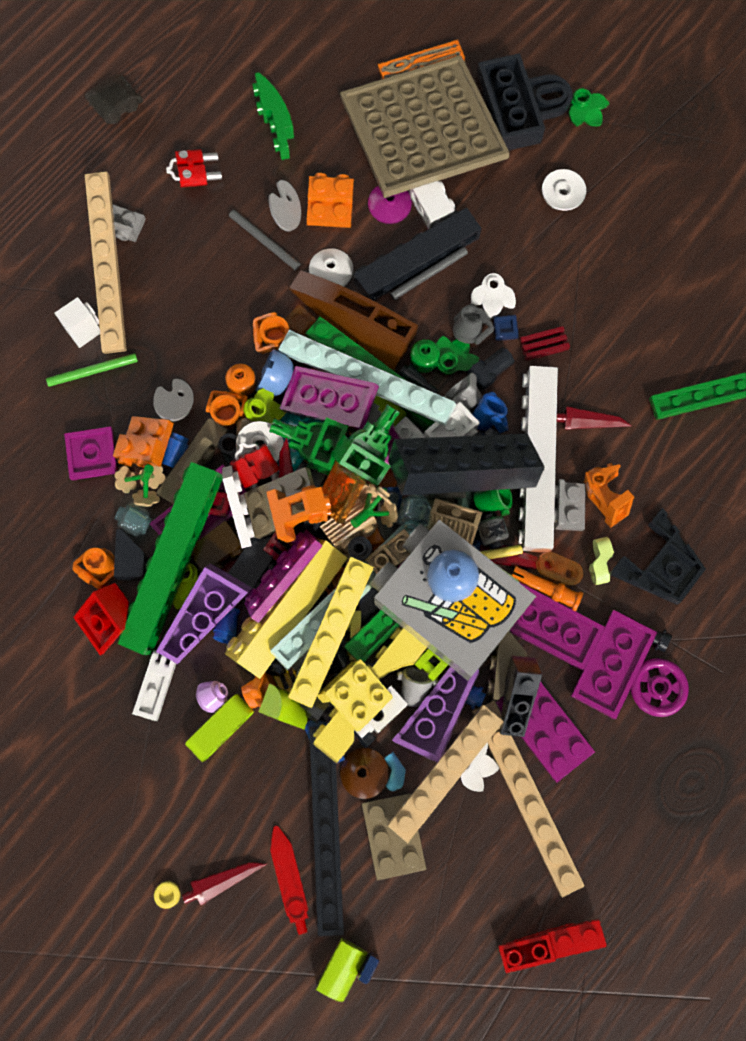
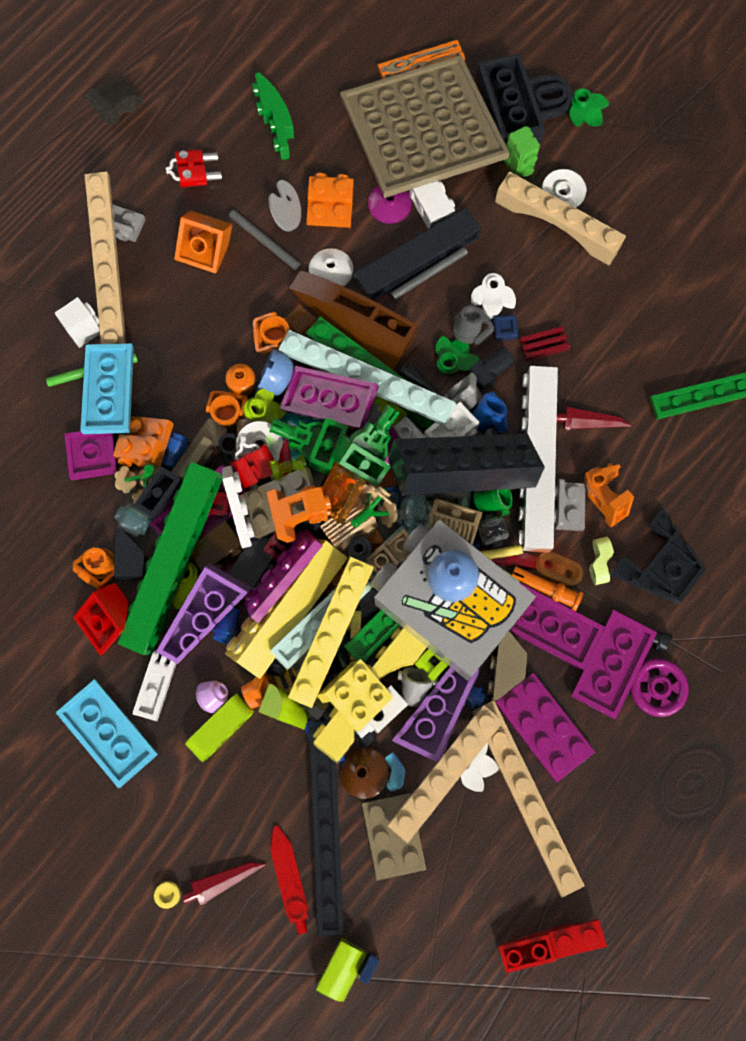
light grey piece [153,379,194,421] -> none
green head [410,339,440,373] -> none
black slope [500,656,542,737] -> none
none -> medium azure plate [56,679,158,788]
none -> medium azure plate [81,344,134,434]
none -> black slope [133,466,183,519]
none -> orange slope [174,210,232,274]
none -> clear neon green piece [269,455,306,480]
none -> tan arch [495,171,626,266]
none -> bright green brick [503,126,540,177]

